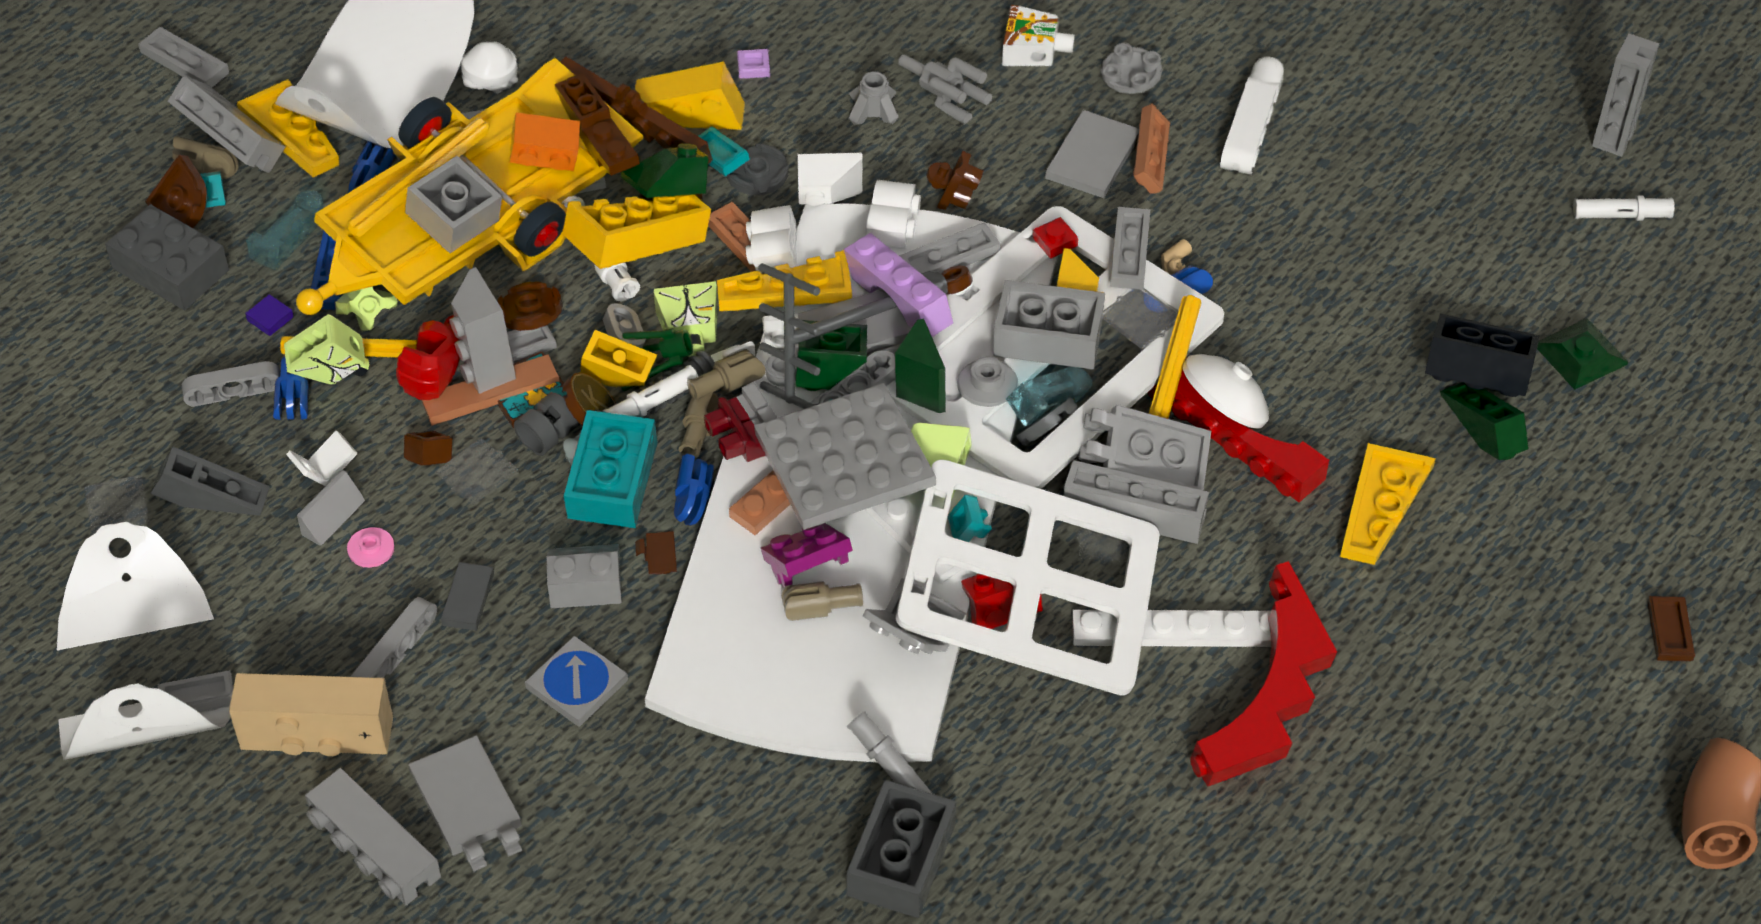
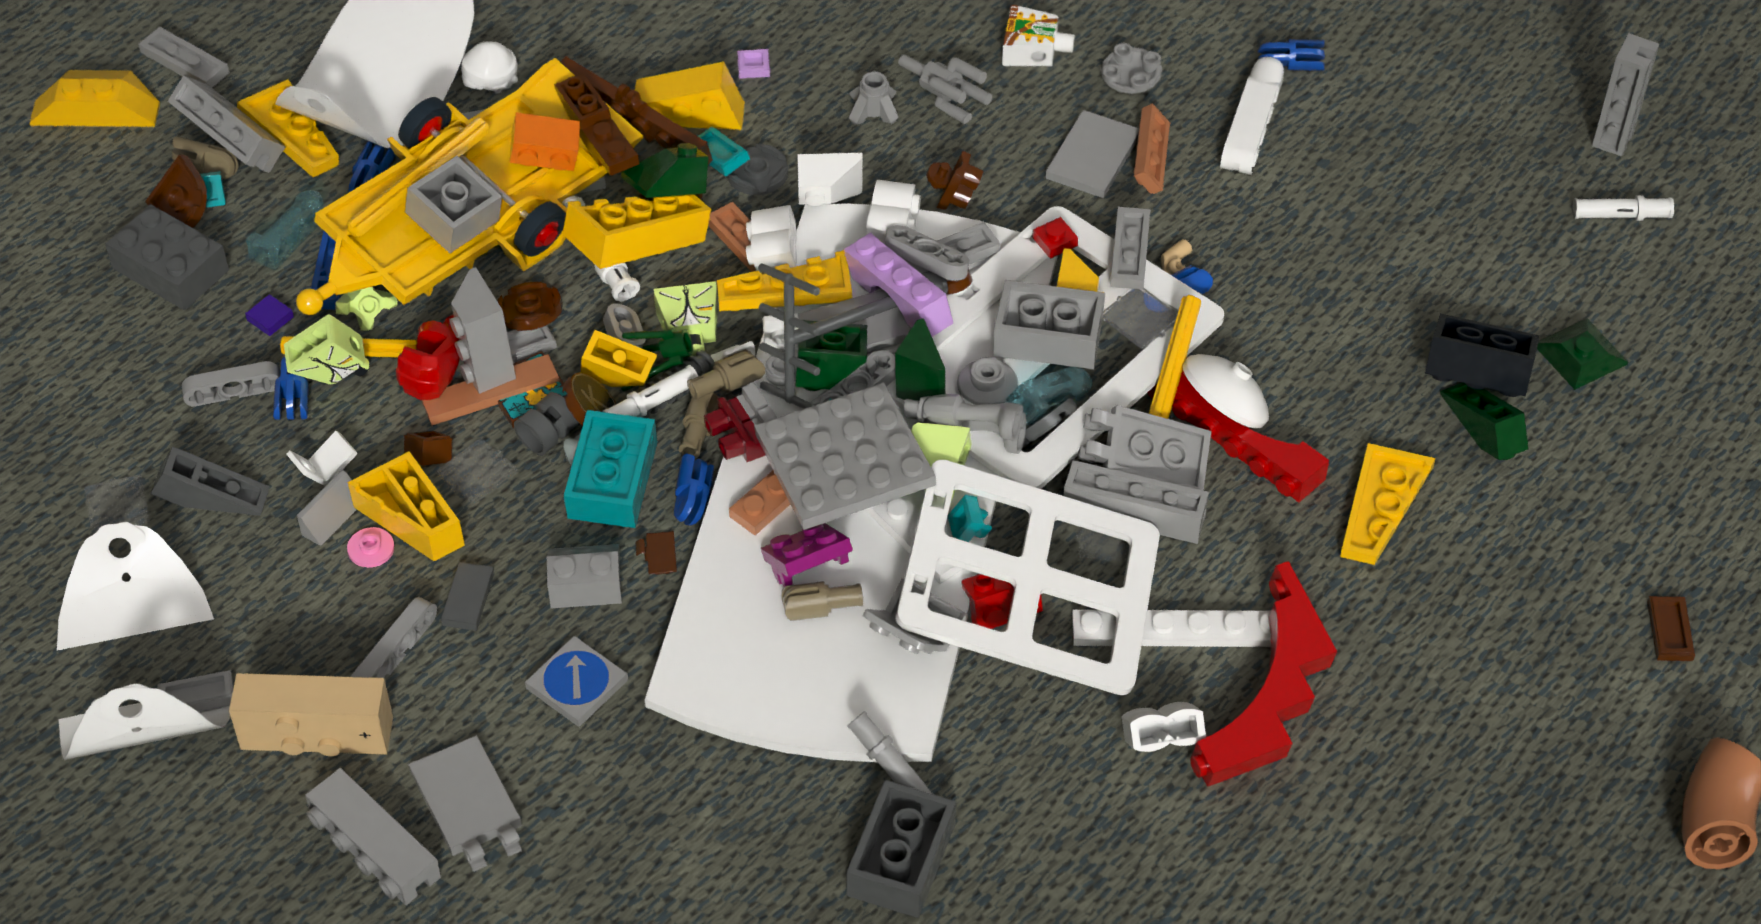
none -> yellow wedge [30,70,160,127]
none -> yellow wedge [347,452,465,561]
none -> light grey beam [885,226,969,281]
none -> light grey piece [904,394,1026,454]
none -> white brick [1122,702,1206,752]
none -> blue arm [1258,39,1325,71]

